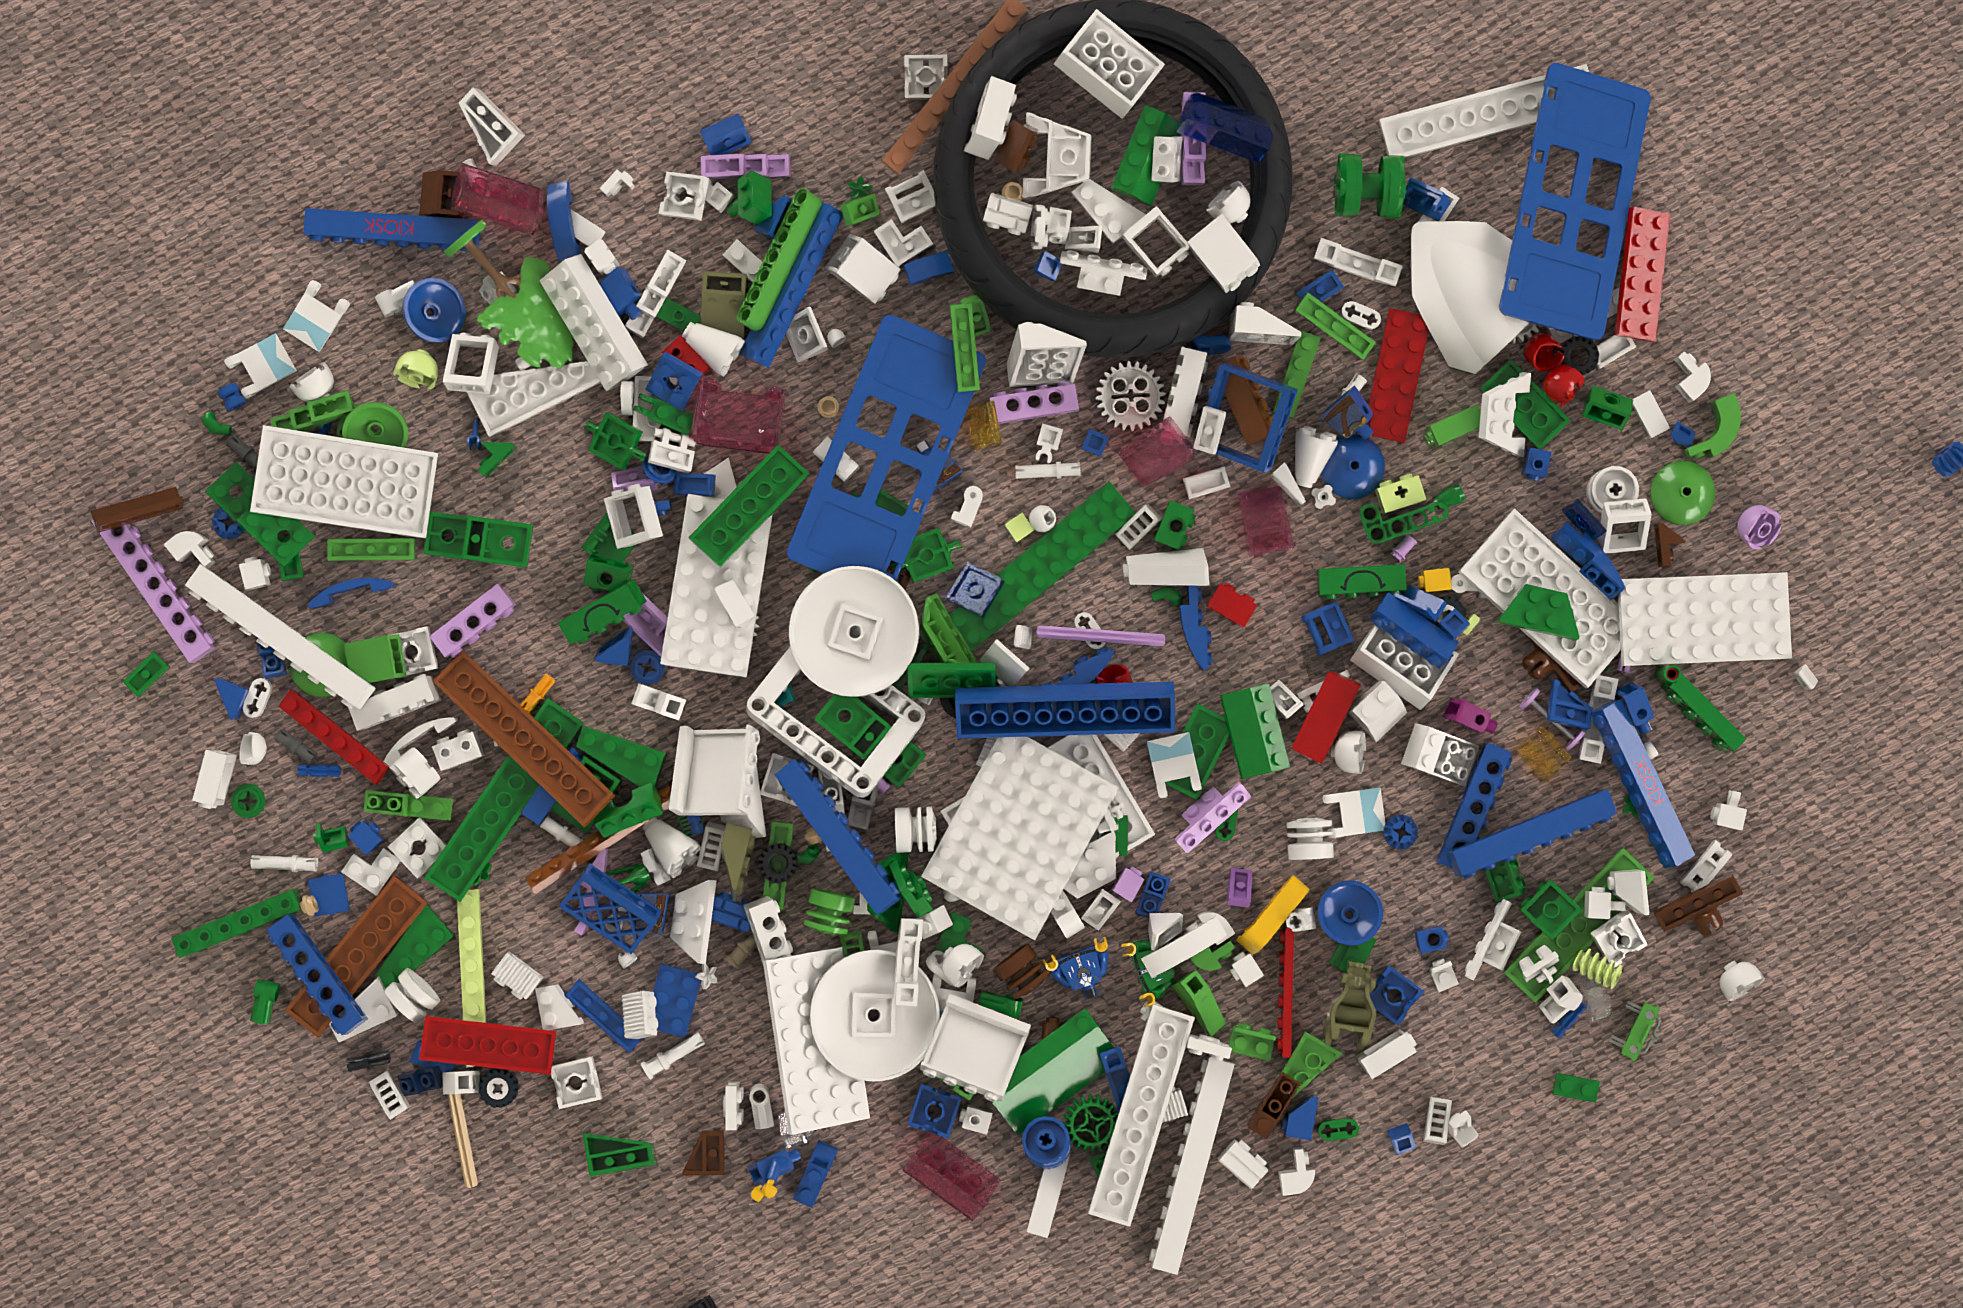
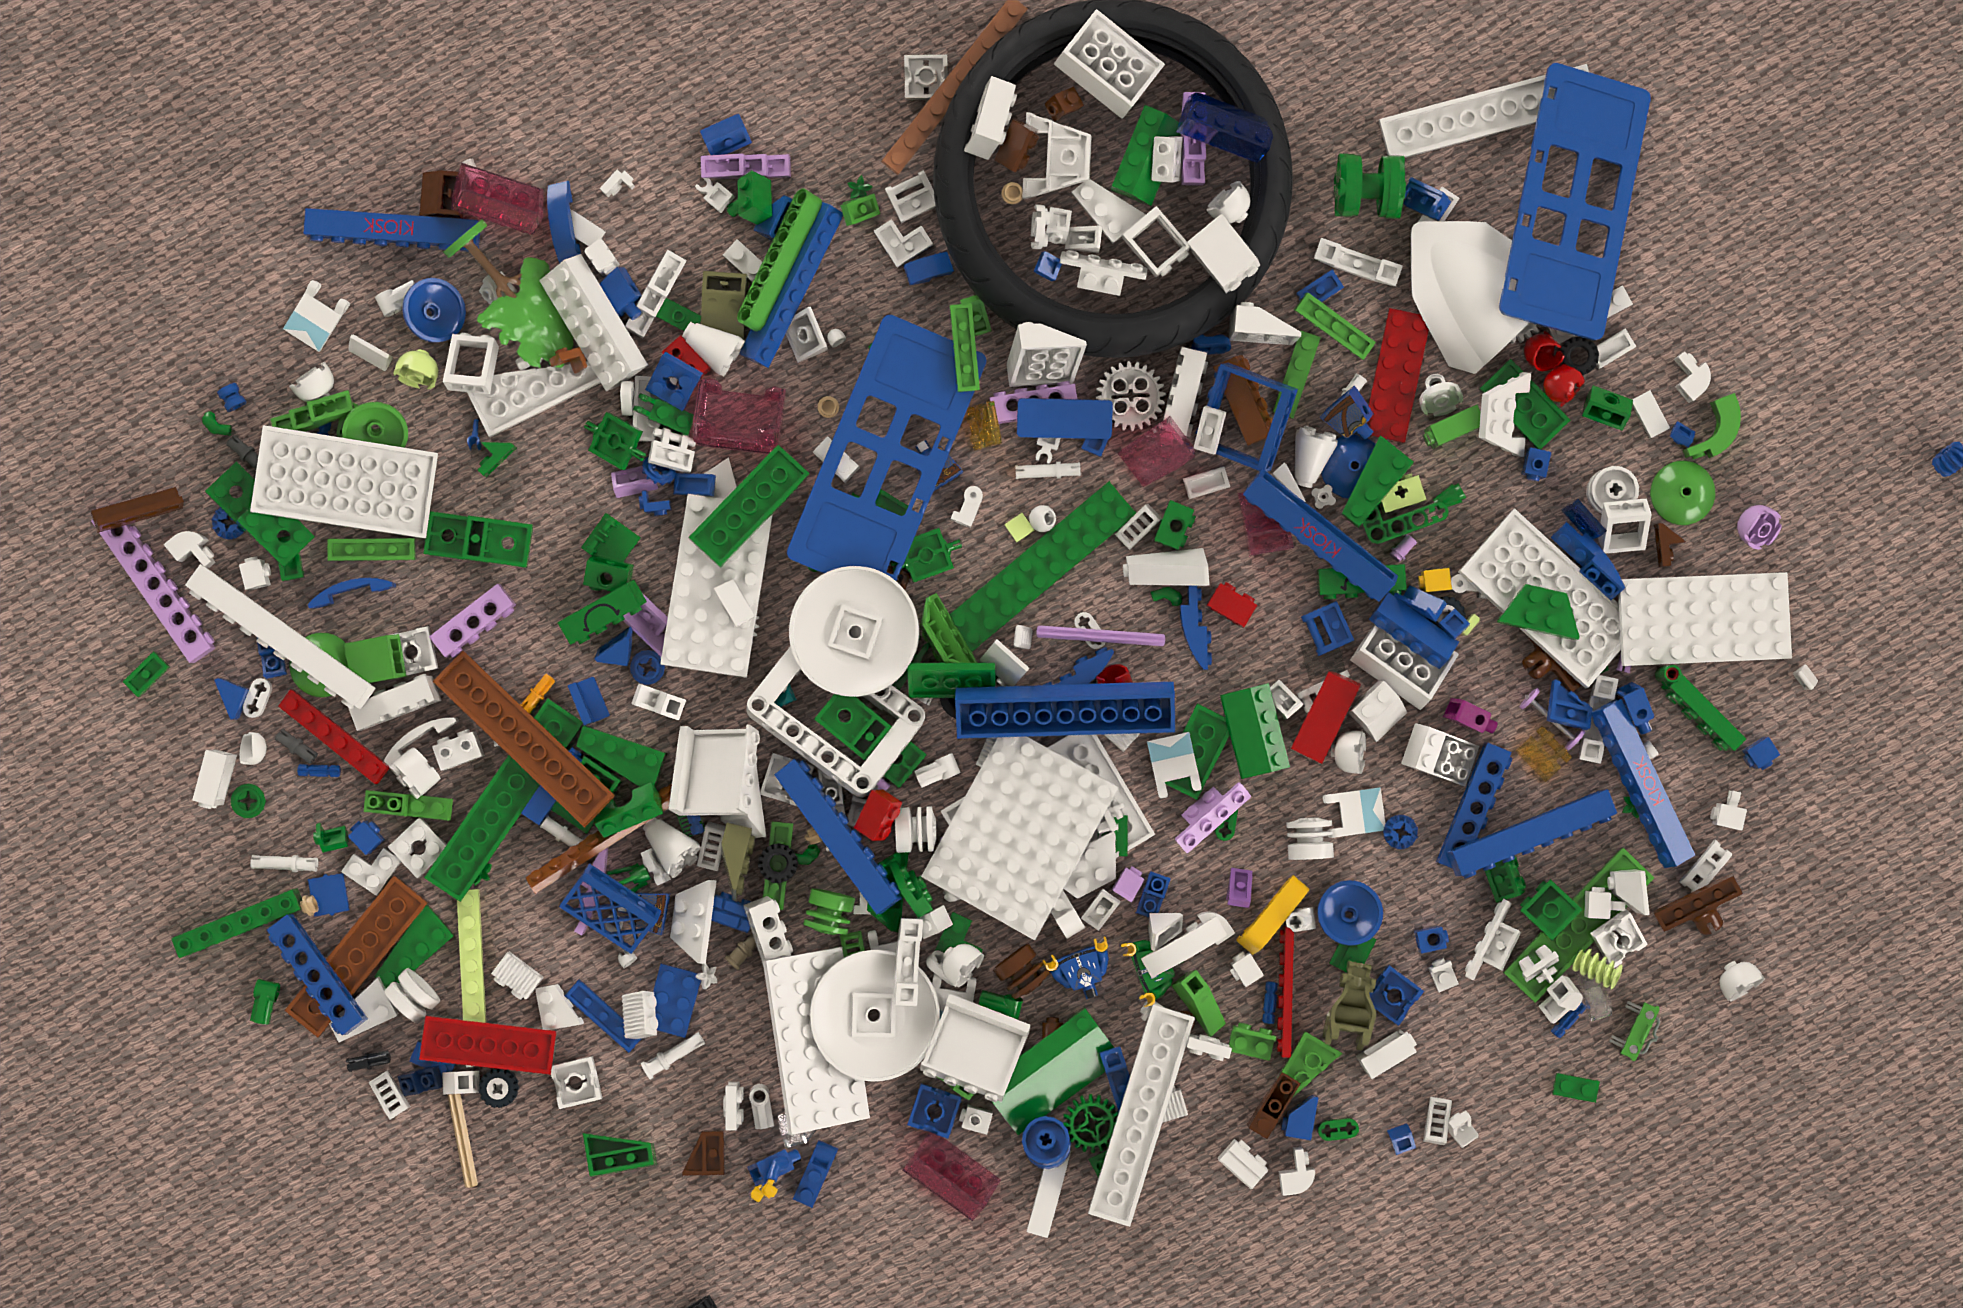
white flag [224,333,297,399] -> none
white wedge [459,87,525,166] -> none
white window [604,484,663,549] -> none
white brick [659,171,709,221] -> none
white slope [824,234,901,304] -> none
clear blue tile [946,562,1005,618] -> none
white brick [983,193,1033,235] -> none
white brick [1149,1055,1235,1275] -> none
bright green brick [1190,940,1235,971] -> none
white beam [1341,301,1381,330] -> none
plate [1614,207,1670,342] -> none
none -> white slope [348,334,393,371]
none -> dark orange bracket [549,347,587,373]
none -> blue panel [568,677,610,726]
none -> red brick [854,789,903,841]
none -> white piece [914,753,961,788]
none -> blue piece [1017,398,1113,439]
none -> reddish brown bracket [1045,86,1084,122]
none -> blue brick [1243,469,1398,602]
none -> blue axle [1262,981,1278,1024]
none -> green wing [1342,435,1414,528]
none -> white tile [1419,374,1463,416]
none -> blue brick [1742,737,1780,770]

